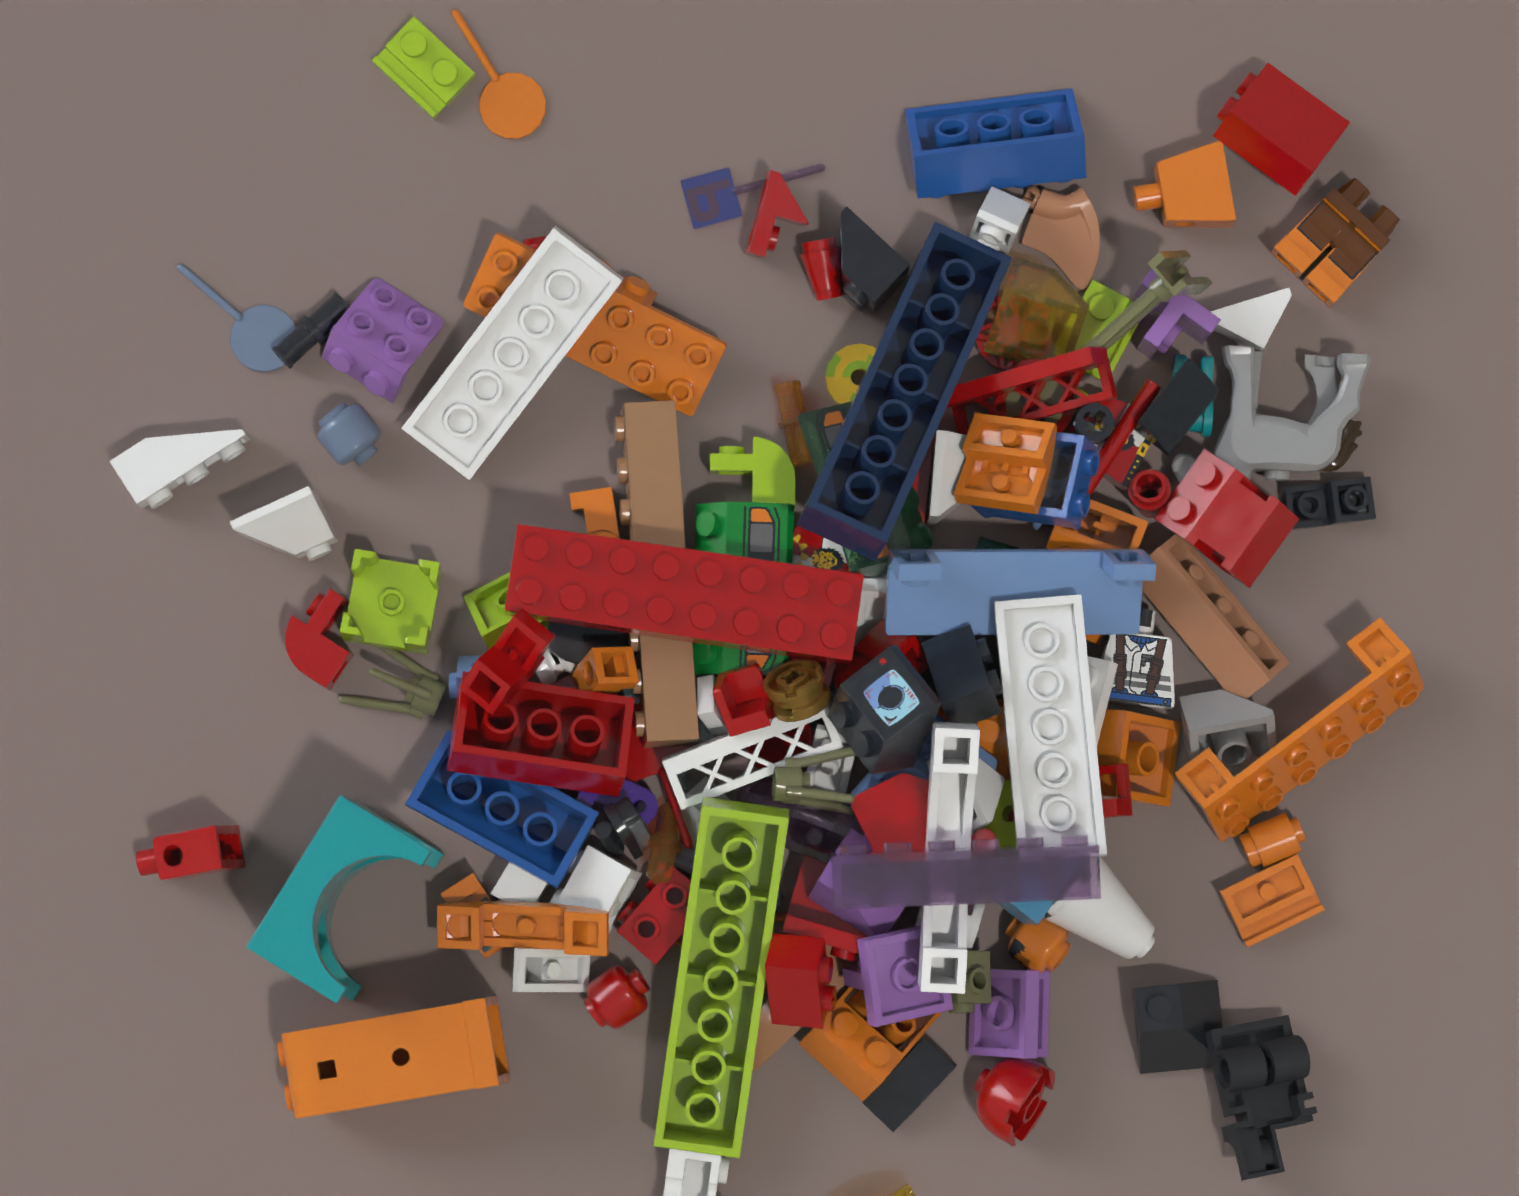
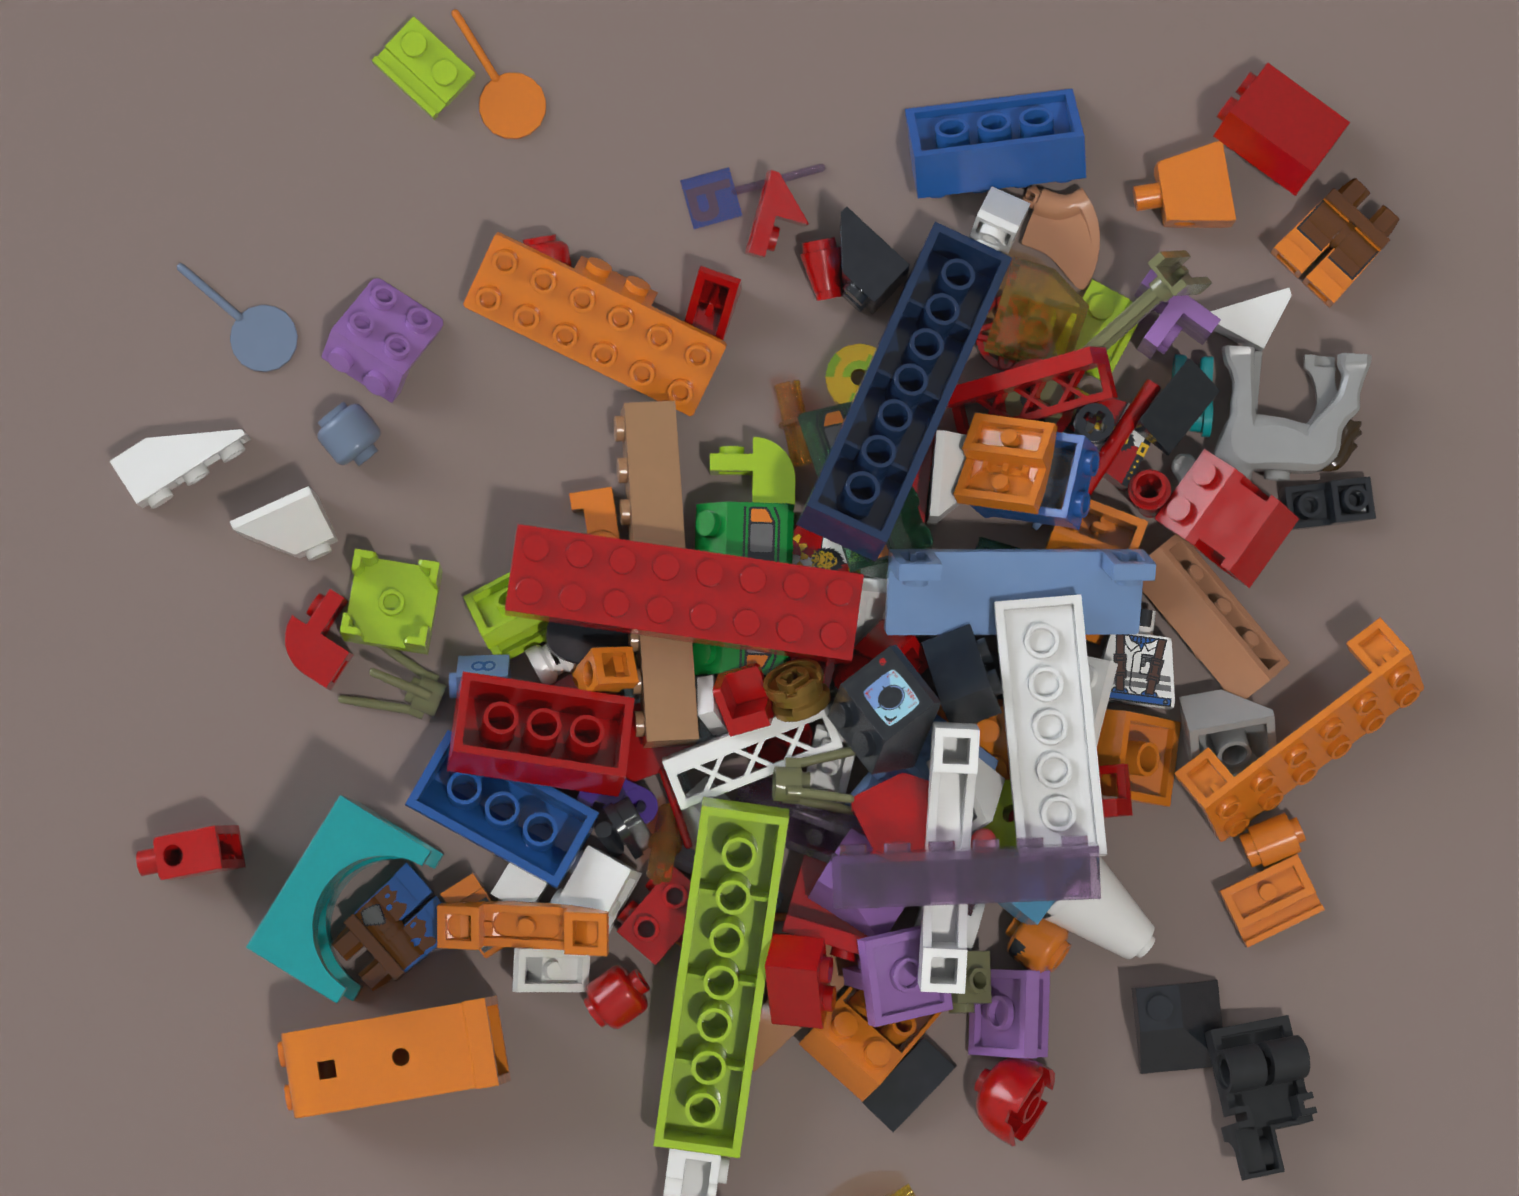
black pin [272,292,349,369] -> none
white plate [401,225,624,480] -> none
red brick [459,609,555,715] -> none
none -> reddish brown hips [332,863,443,991]
none -> red slope [684,266,742,341]

